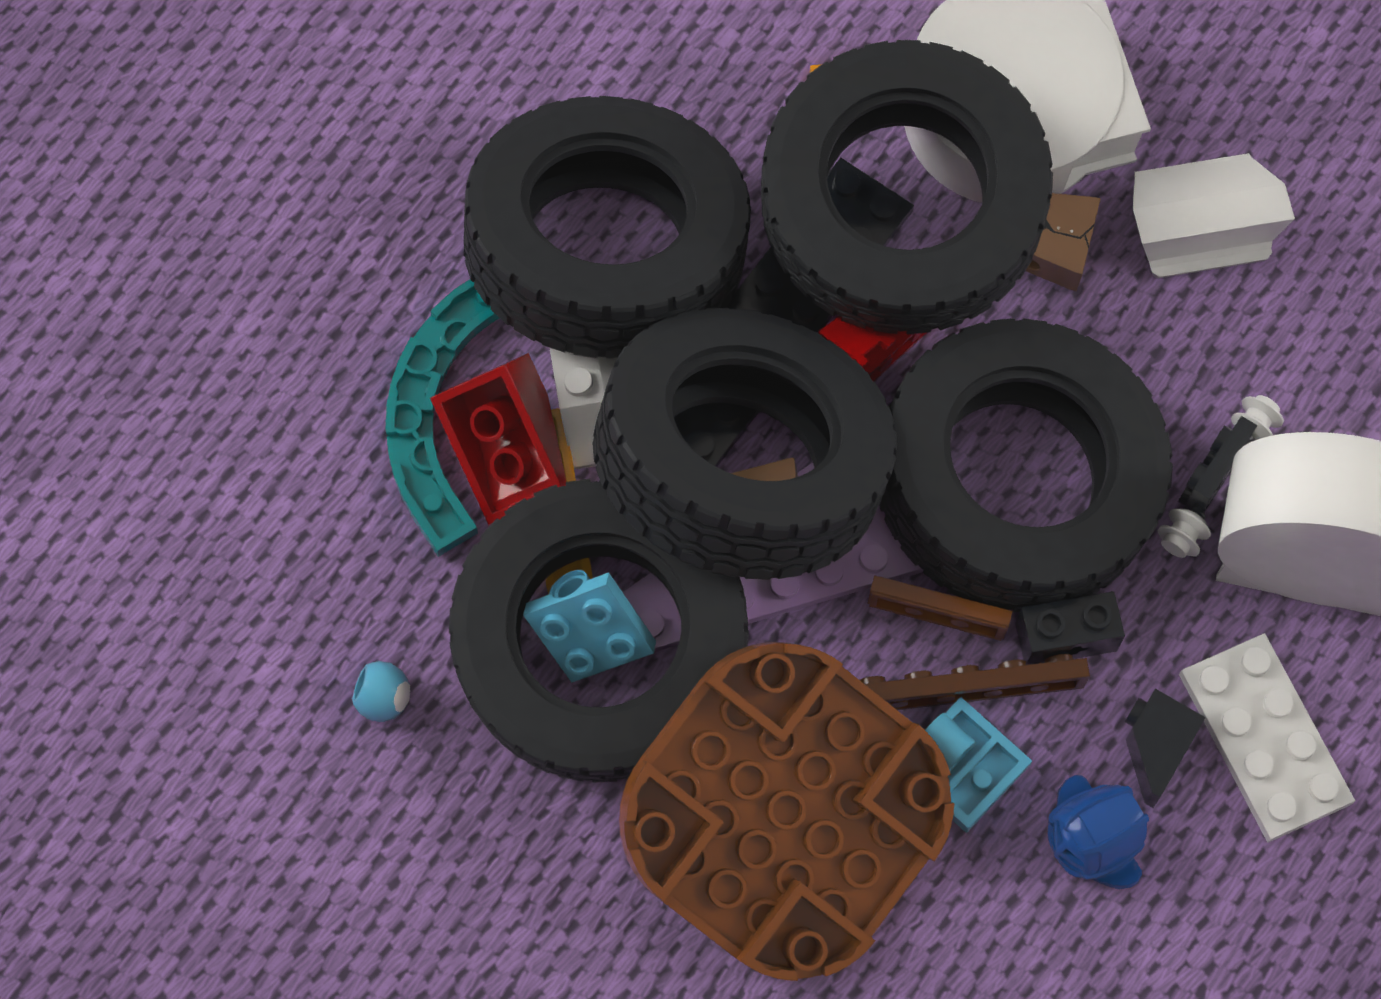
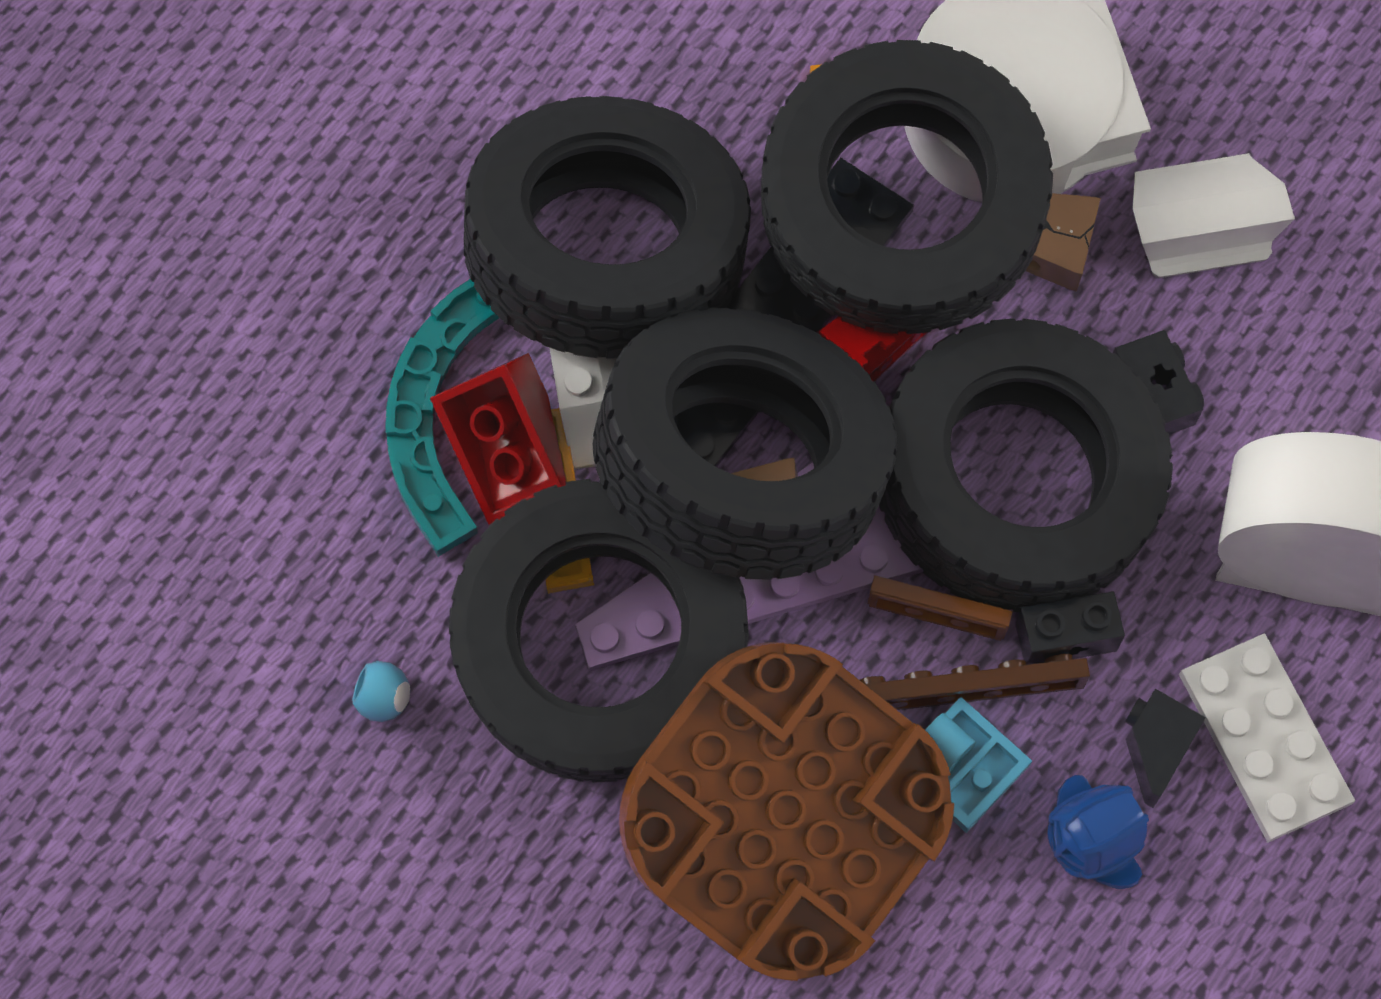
medium azure plate [523,570,656,683] -> none
plate [1158,395,1284,558] -> none
none -> black brick [1112,330,1204,435]

